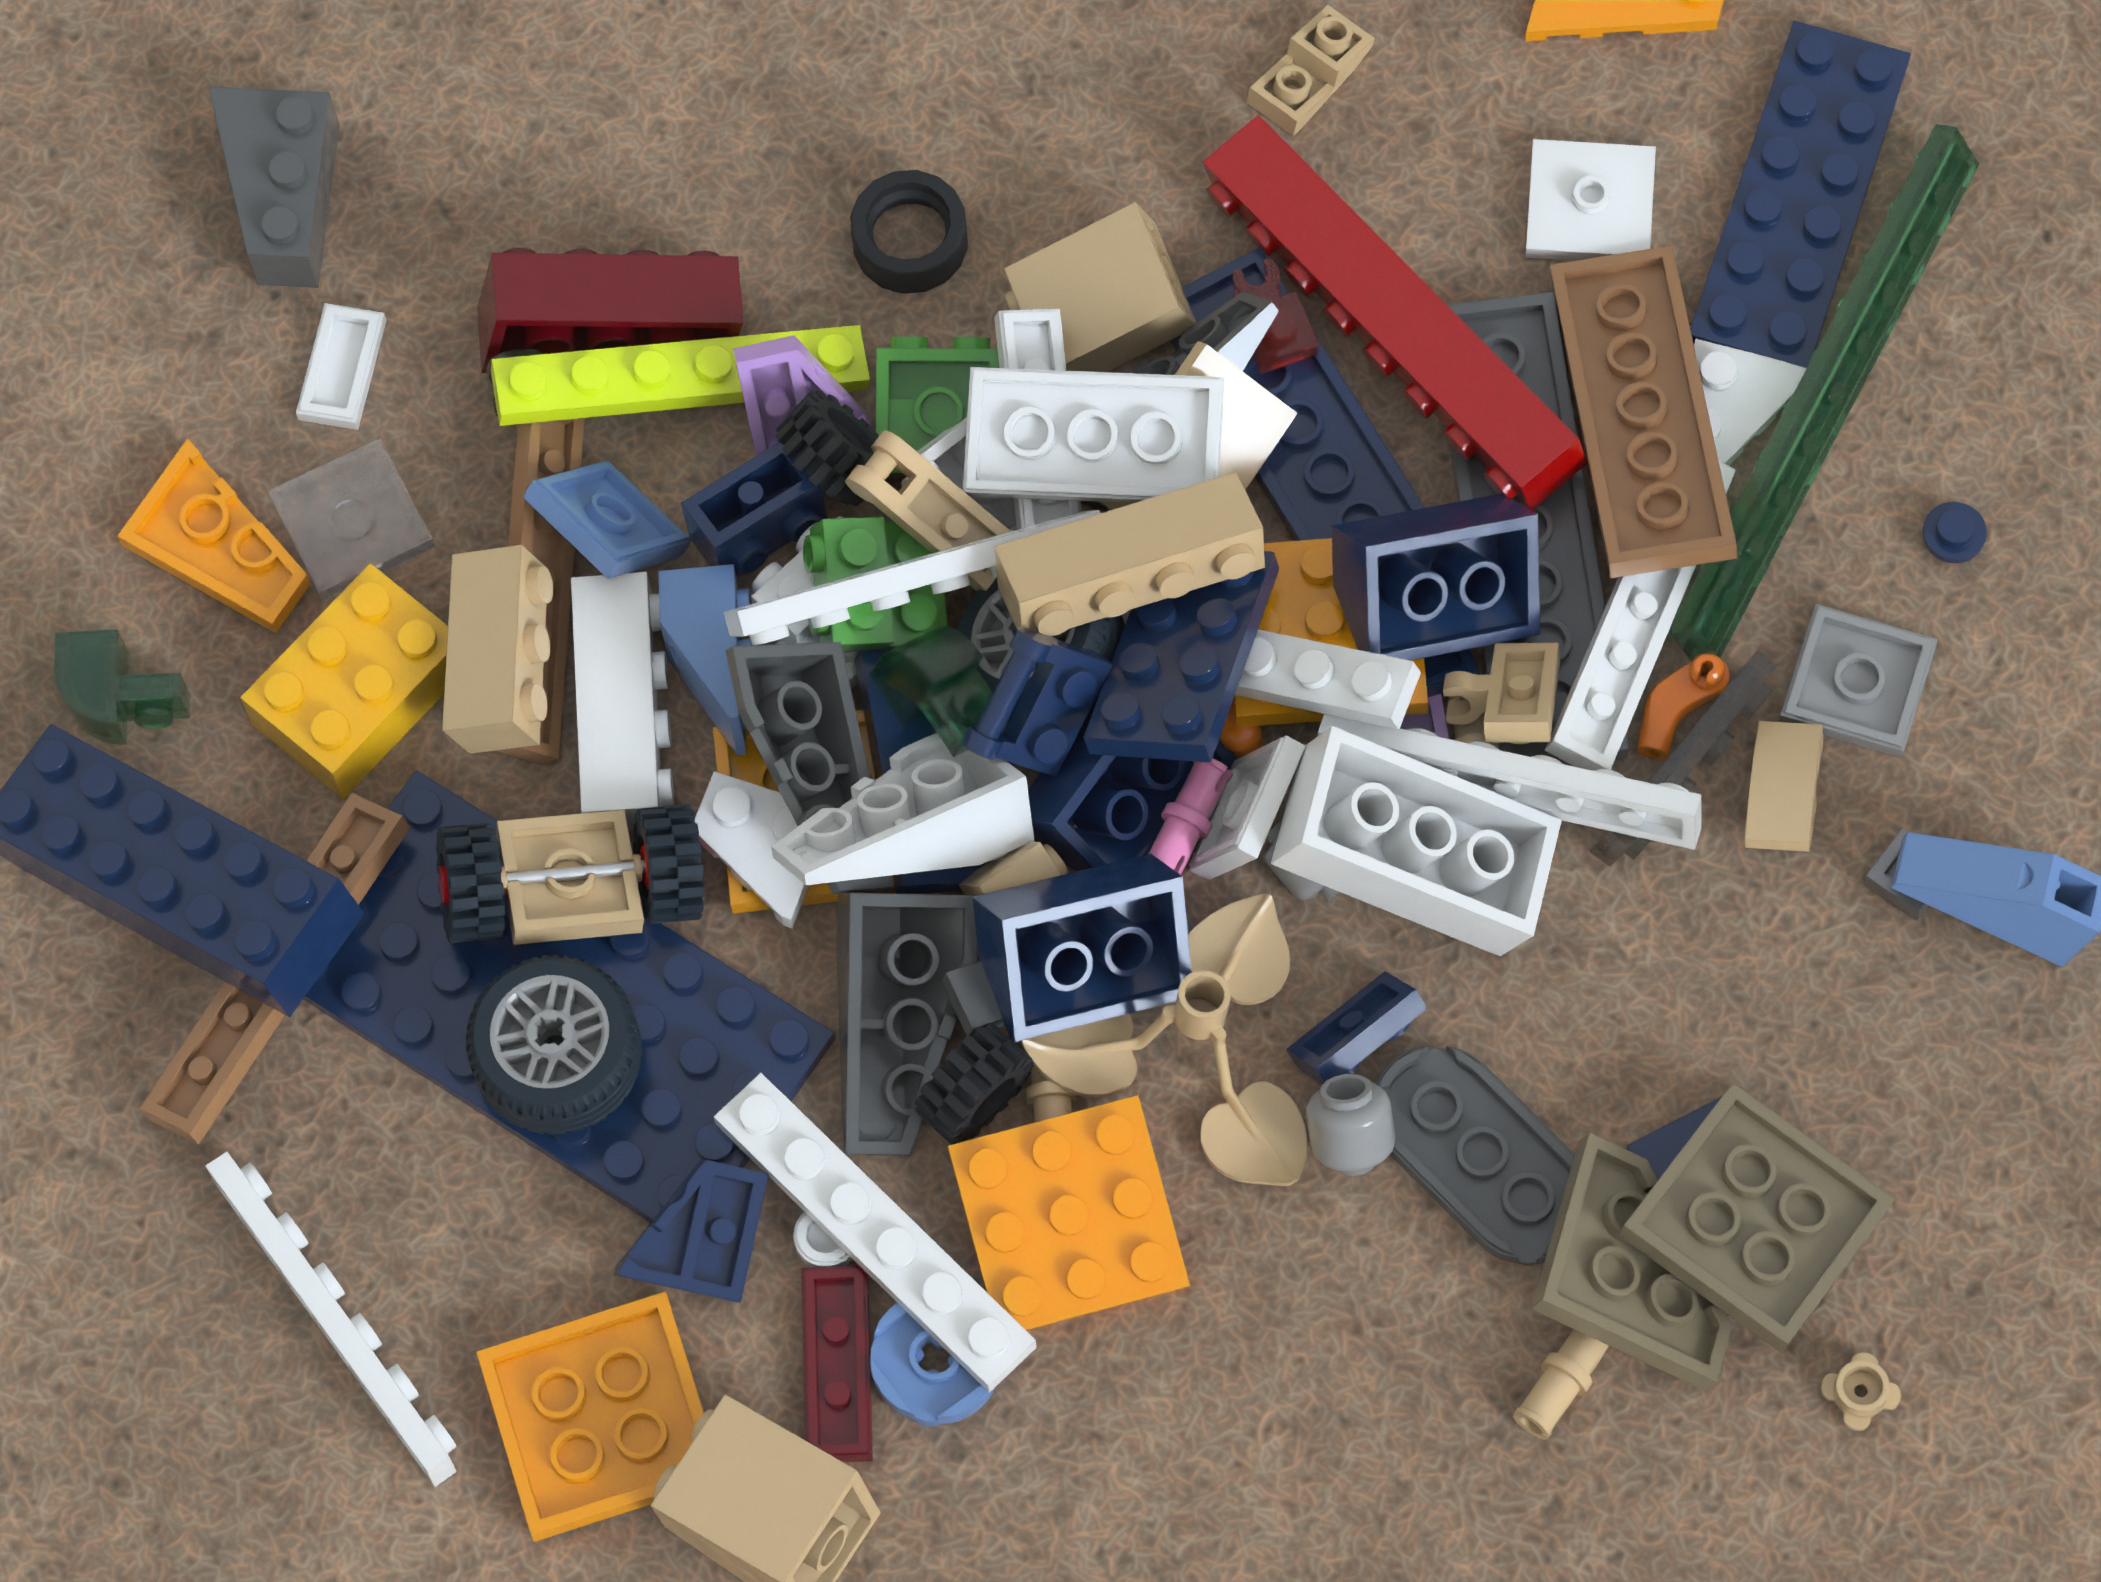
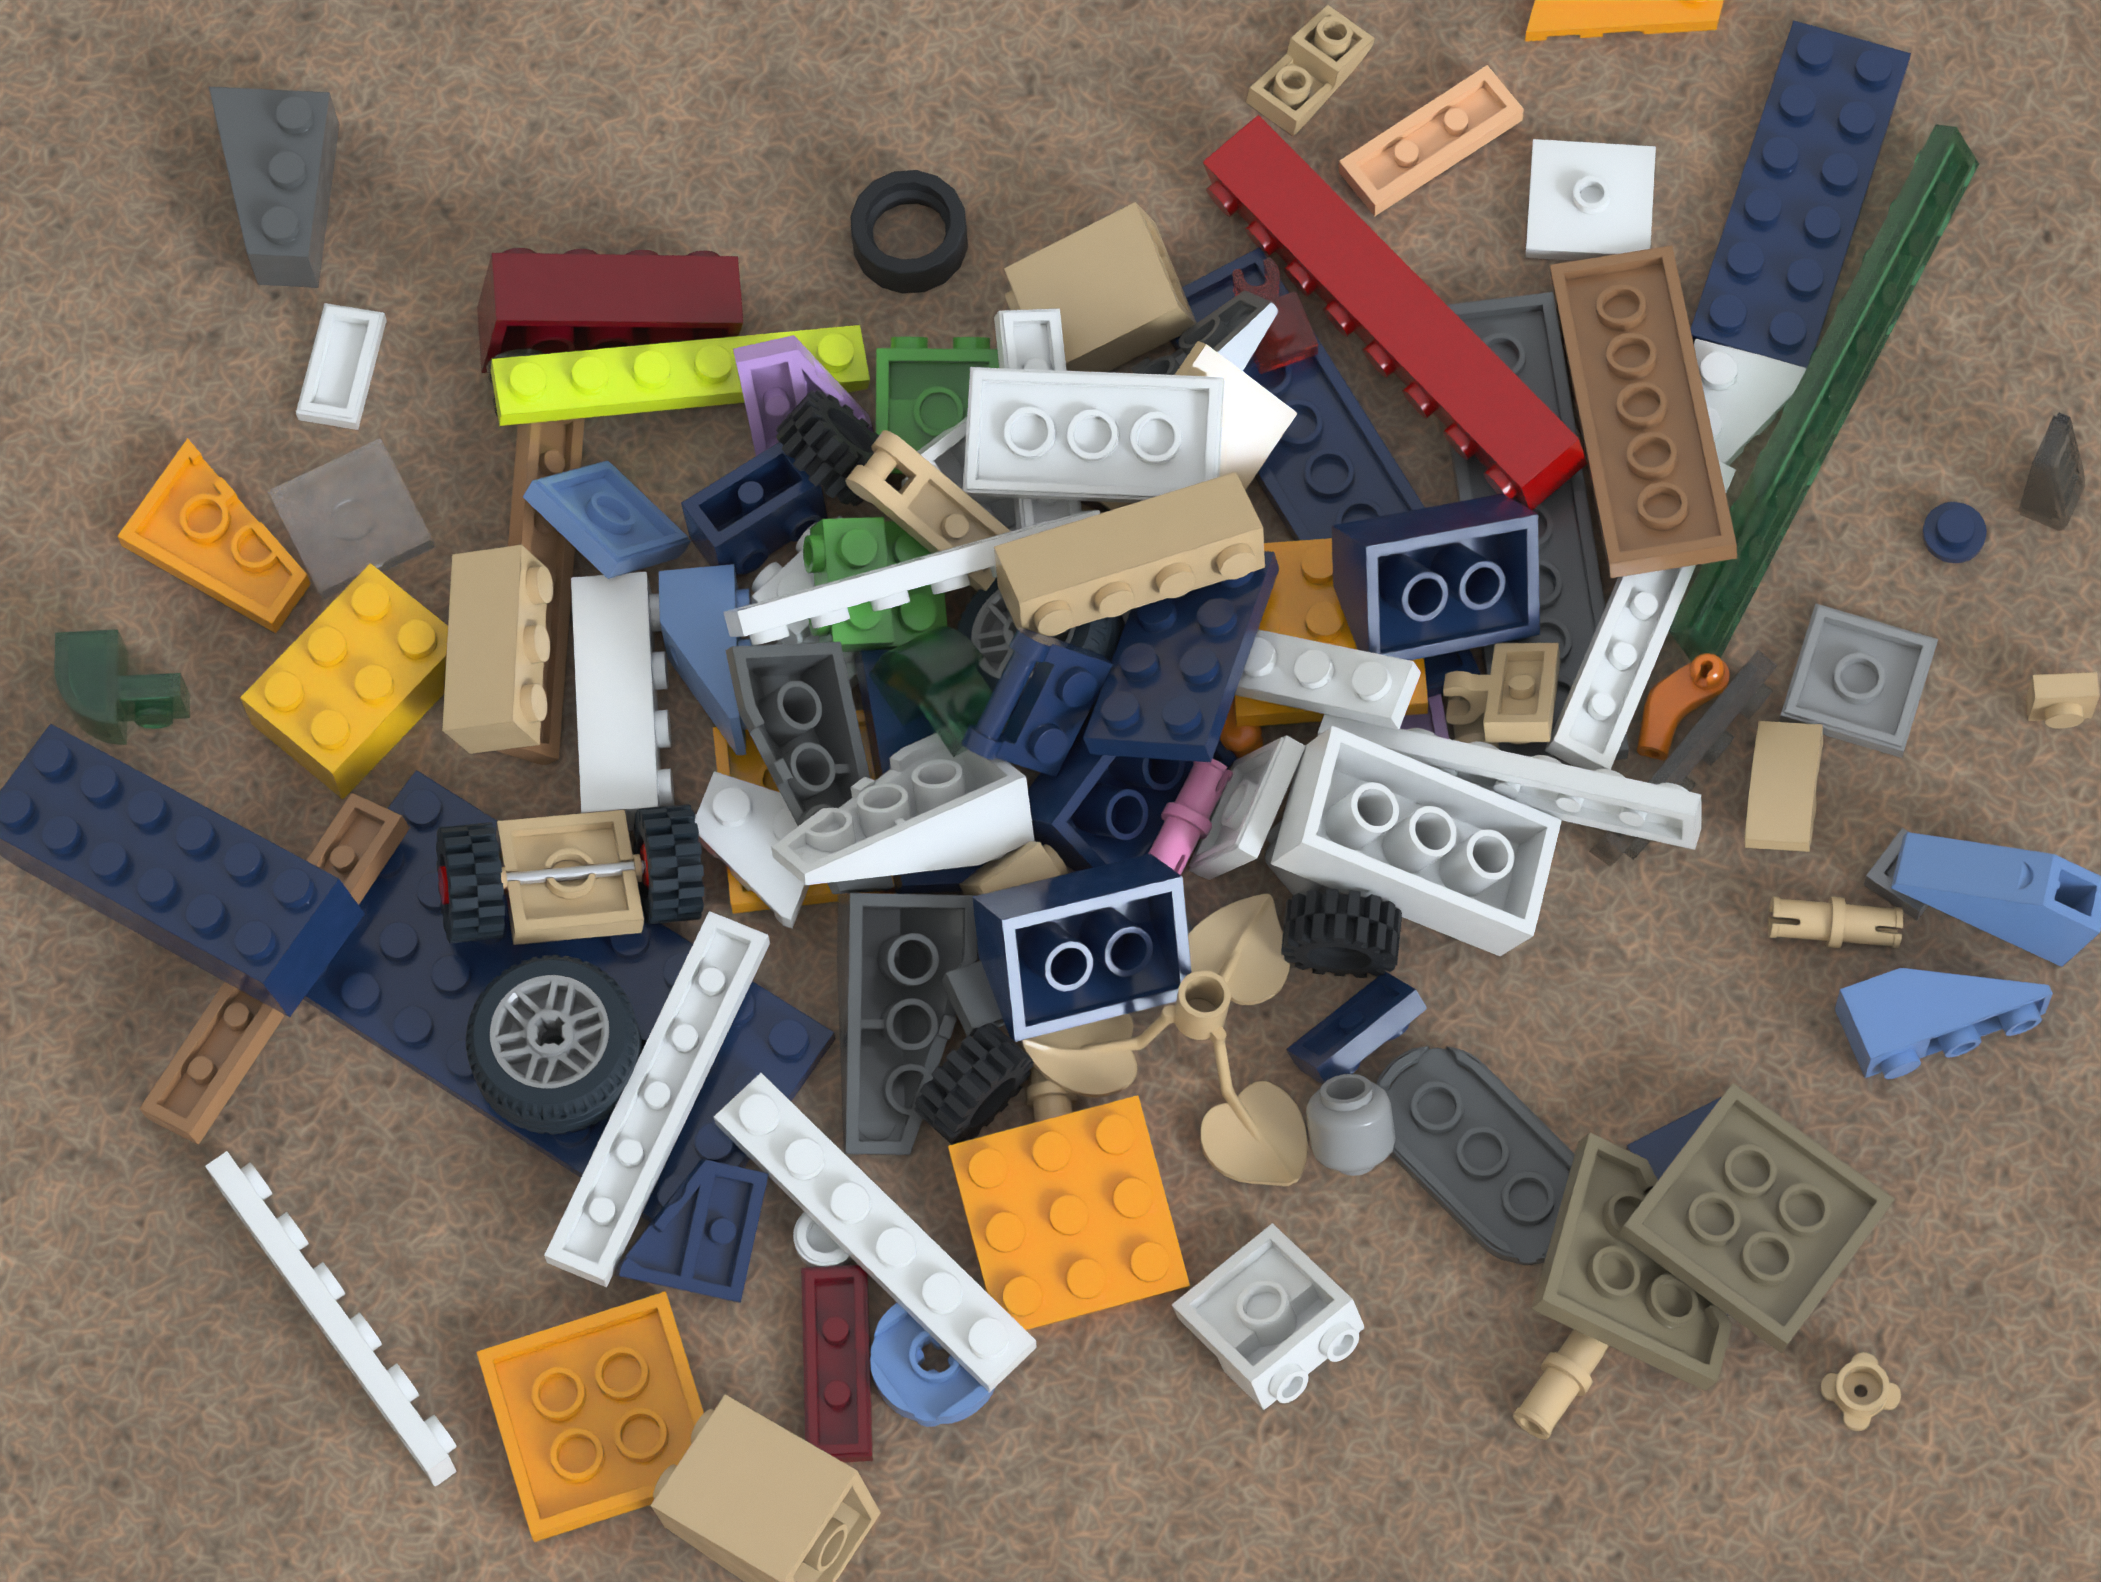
none -> white plate [544,911,770,1288]
none -> white plate [1172,1223,1365,1410]
none -> black tyre [1281,889,1402,978]
none -> light nougat plate [1339,65,1524,216]
none -> tan pin [1768,896,1903,949]
none -> medium blue slope [1835,968,2053,1079]
none -> clear smoke slope [2018,412,2085,531]
none -> tan plate [2026,672,2100,728]

